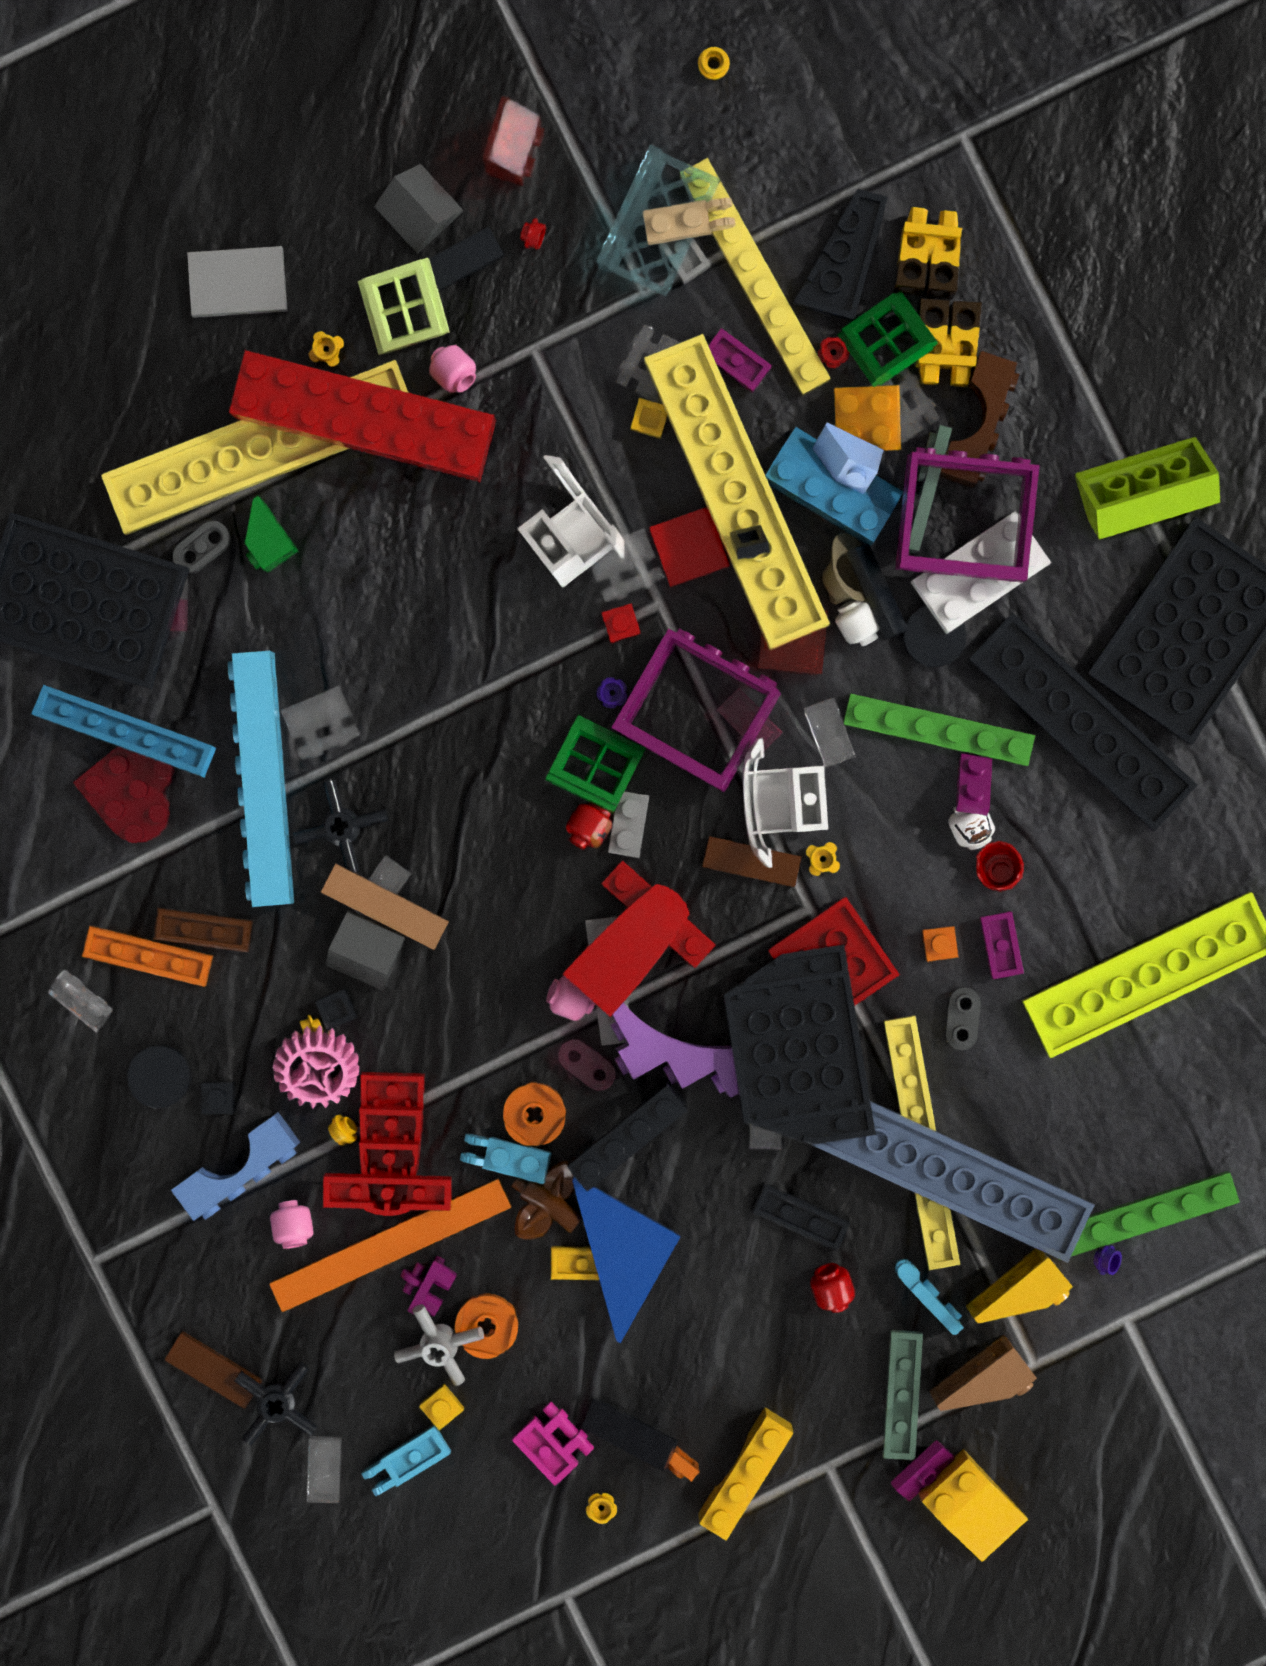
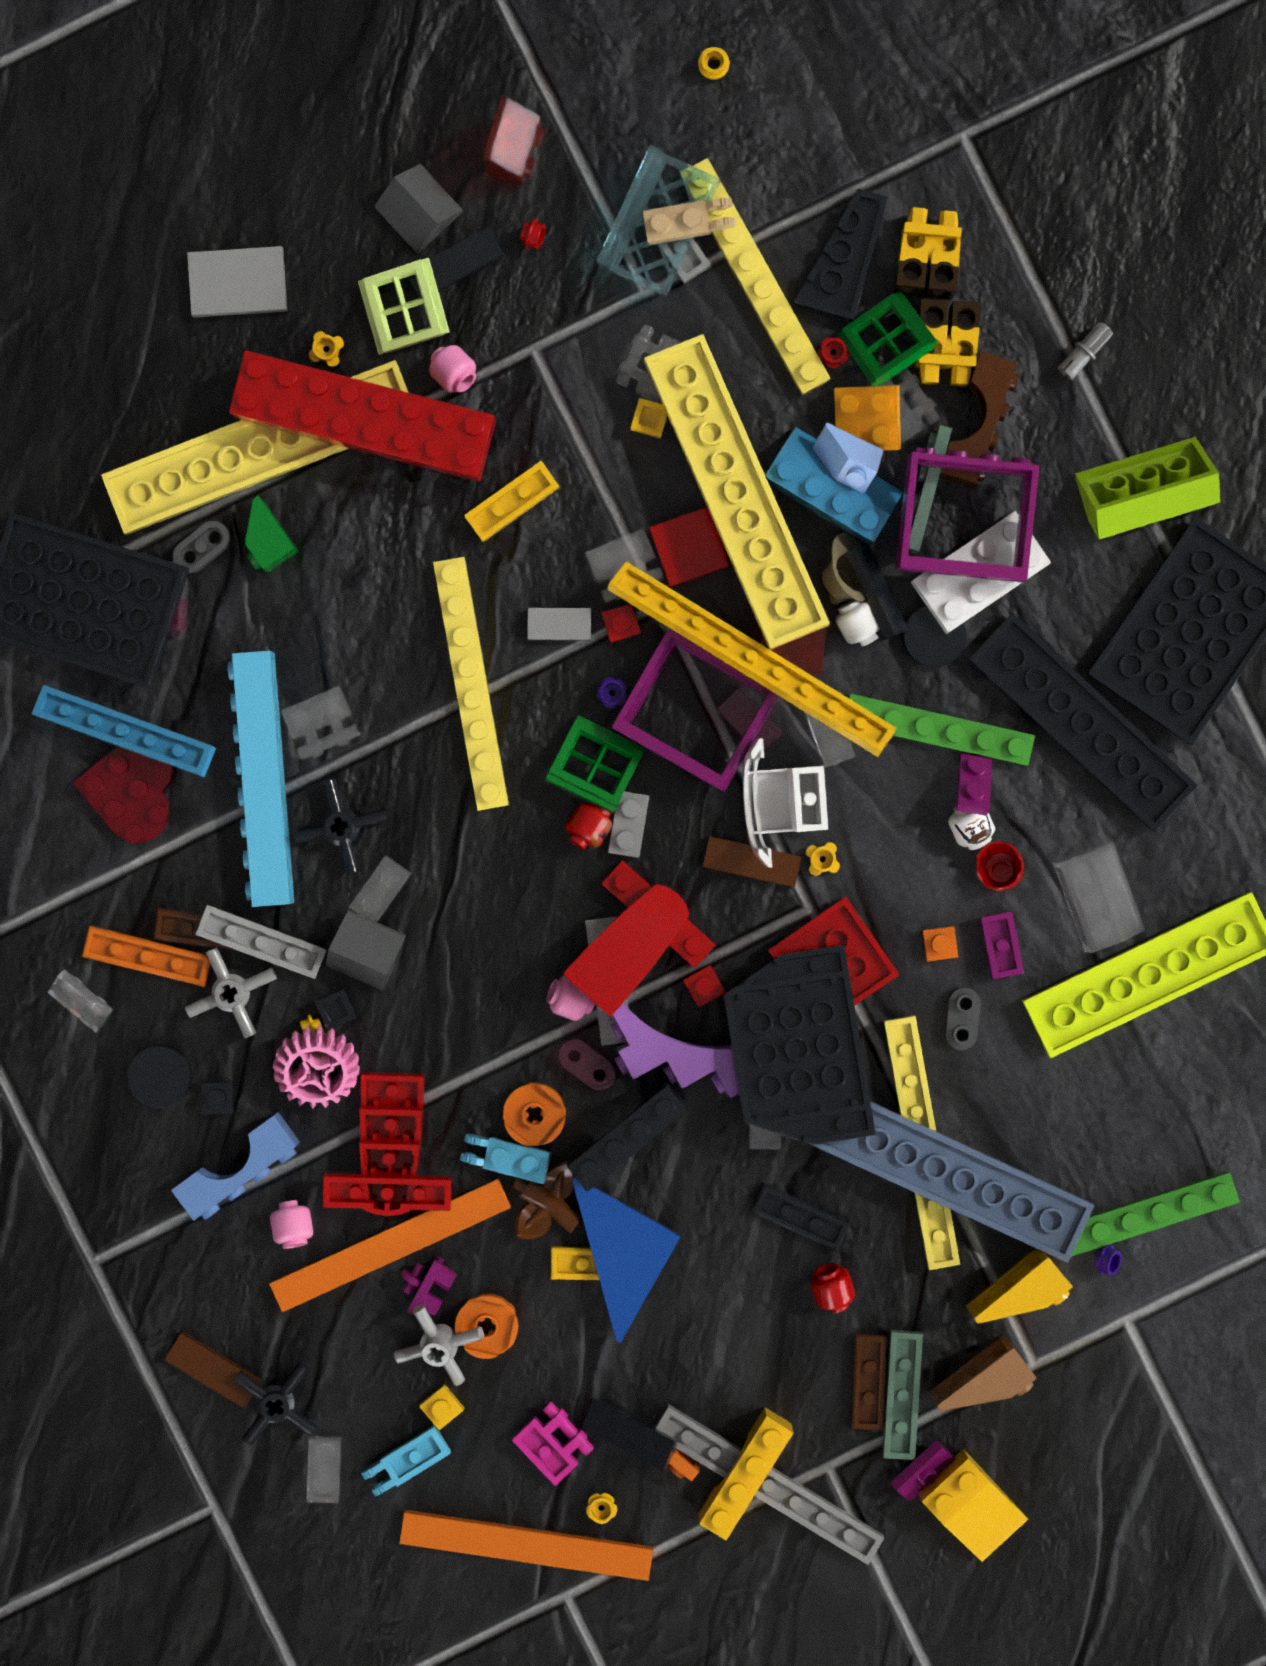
medium nougat tile [321,864,449,950] -> none
yellow plate [328,1115,357,1146] -> none
white piece [518,455,625,587] -> none
magenta plate [708,328,772,393] -> none
black plate [730,525,770,559] -> none
medium azure hinge [894,1258,964,1335] -> none
none -> light grey bar [185,947,277,1038]
none -> light grey plate [195,904,326,979]
none -> orange tile [400,1510,653,1581]
none -> light yellow plate [433,557,509,811]
none -> yellow plate [464,461,560,542]
none -> light grey tile [528,608,591,641]
none -> yellow plate [608,561,897,757]
none -> light grey plate [654,1404,884,1565]
none -> red plate [683,965,726,1008]
none -> reddish brown tile [851,1332,887,1430]
none -> clear slope [1053,841,1145,953]
none -> light grey axle [1057,322,1113,381]

